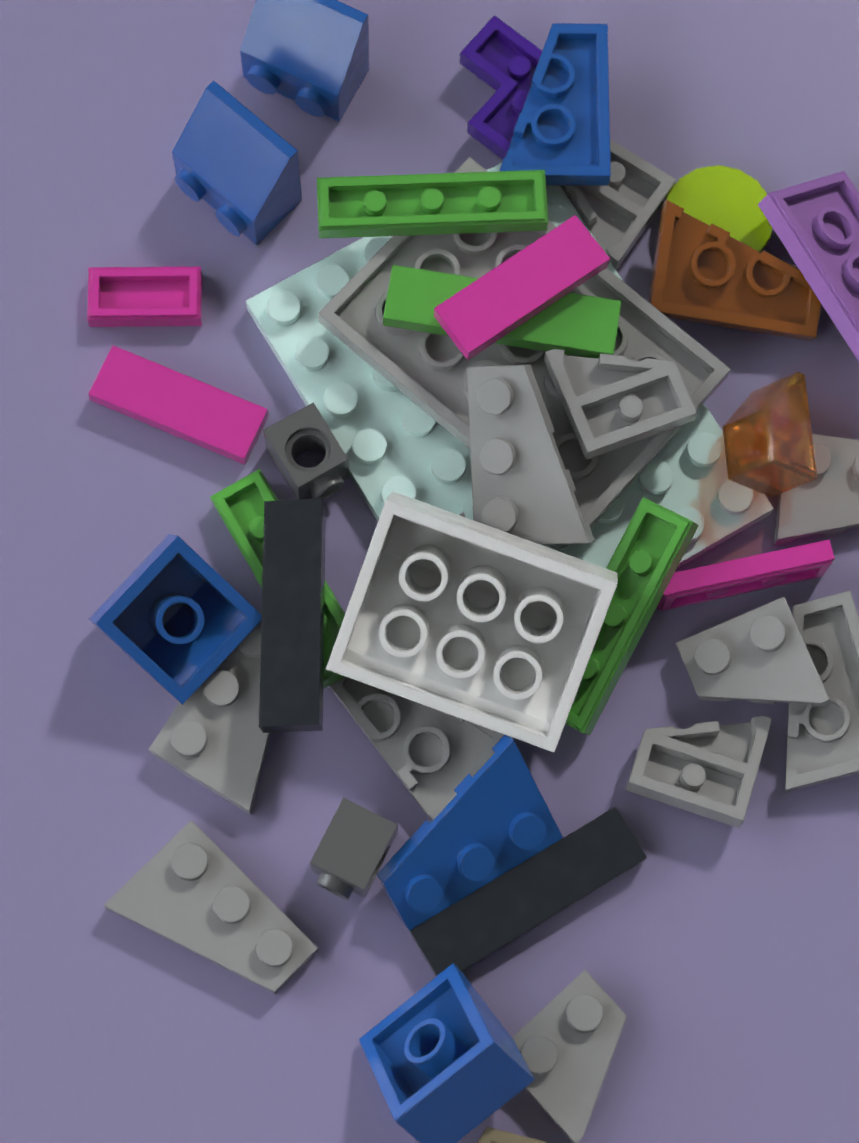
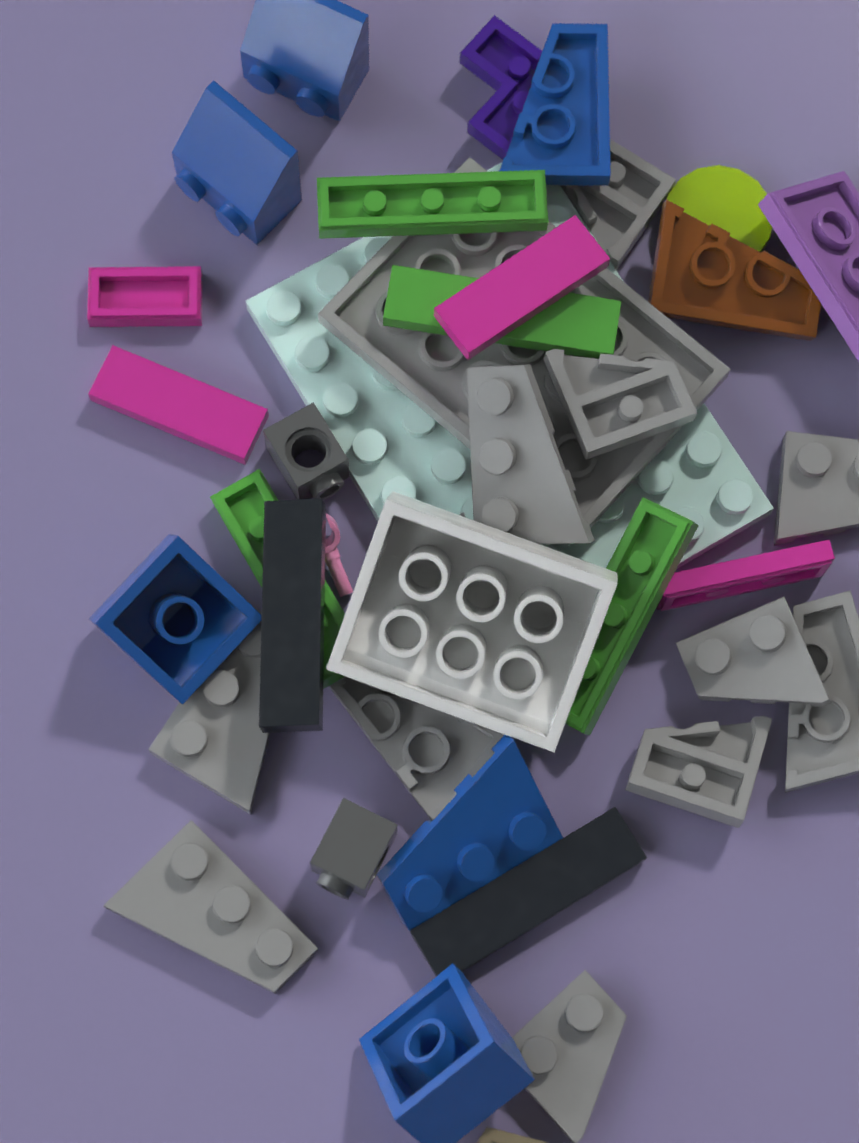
clear orange slope [723,372,818,497] -> none
none -> bright pink hand [325,514,353,597]

